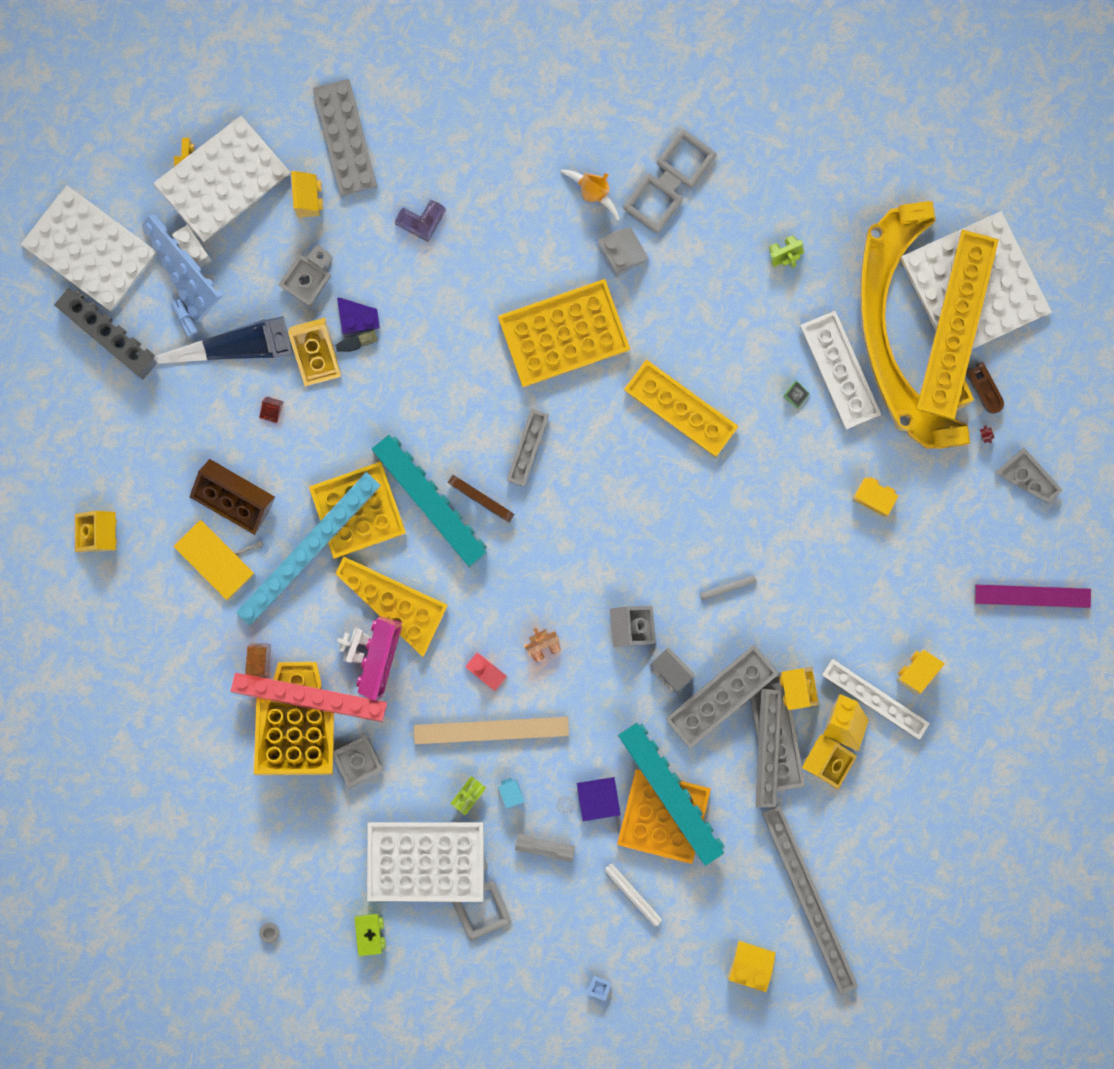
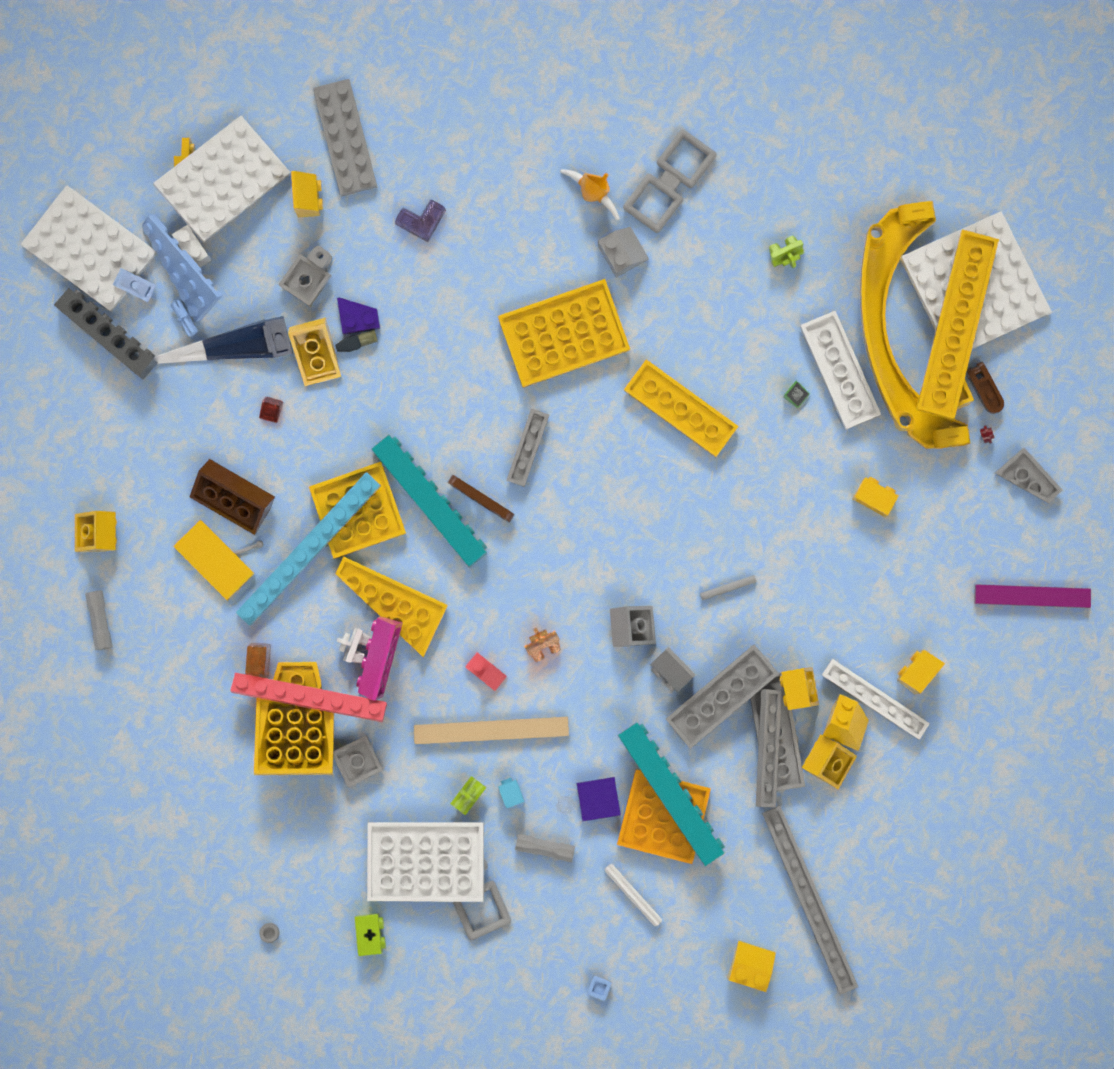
none -> light grey axle [85,590,113,650]
none -> light blue plate [113,268,156,302]

